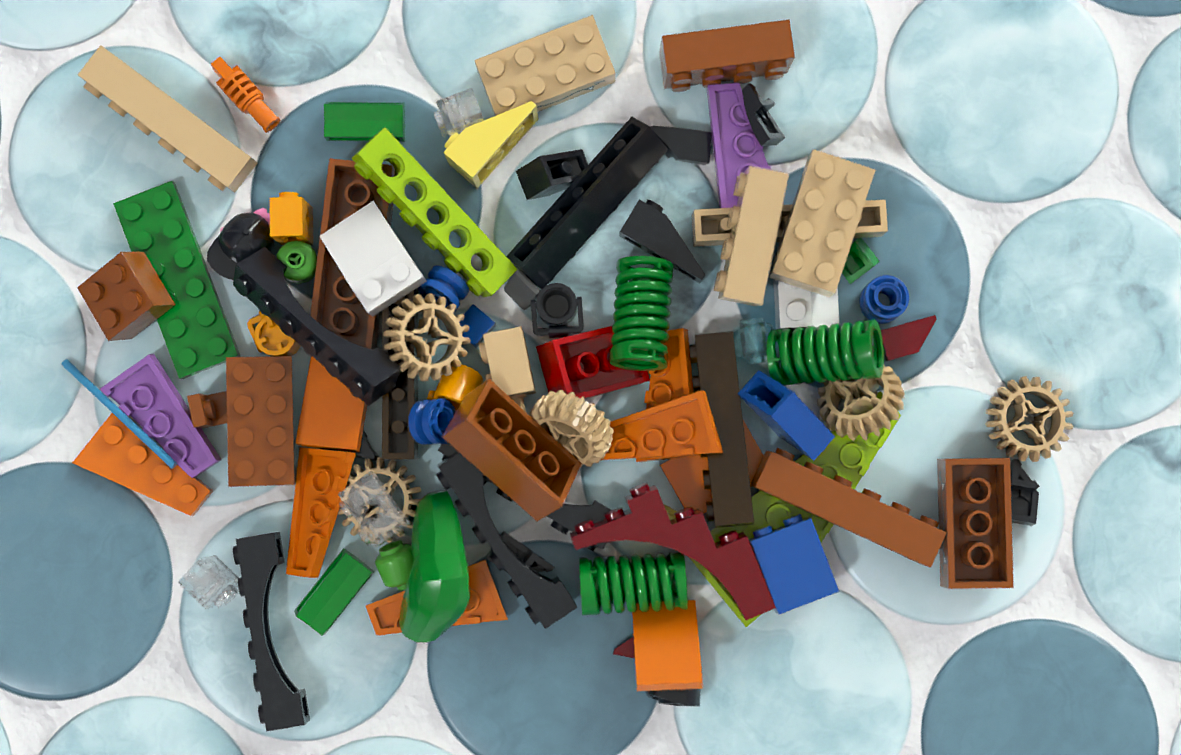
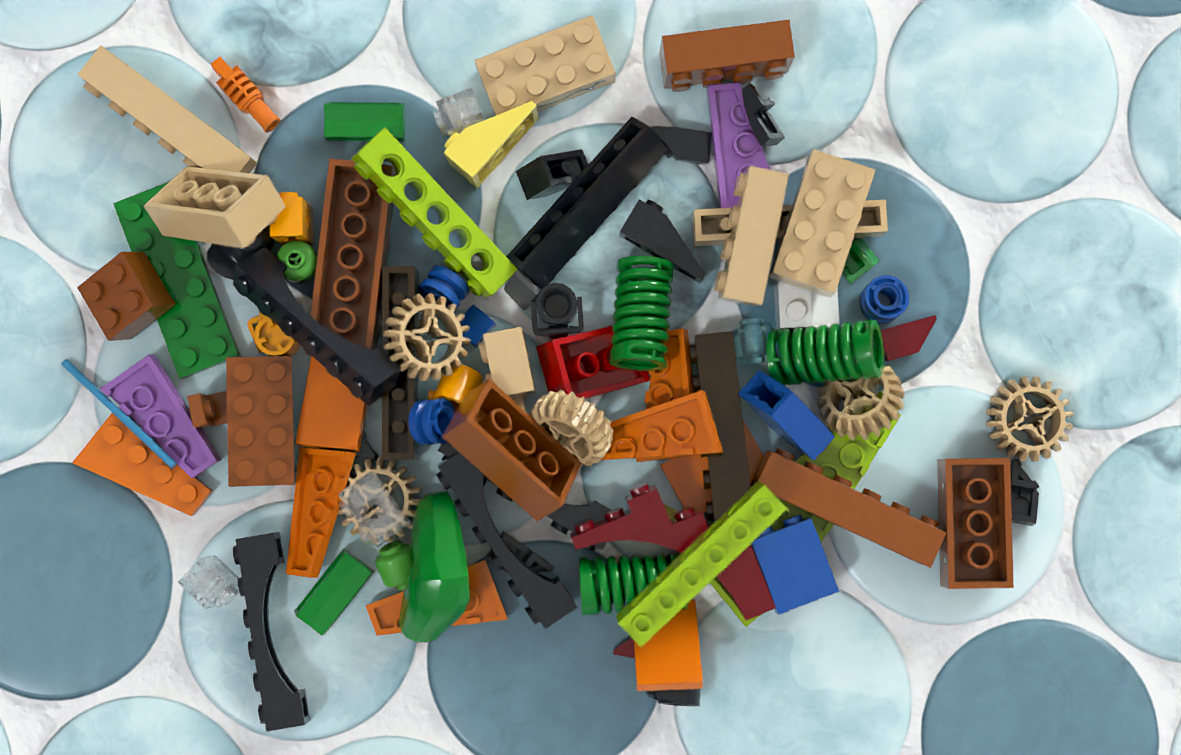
white slope [320,201,427,316] -> none
none -> tan brick [144,166,286,248]
none -> lime brick [616,481,787,647]

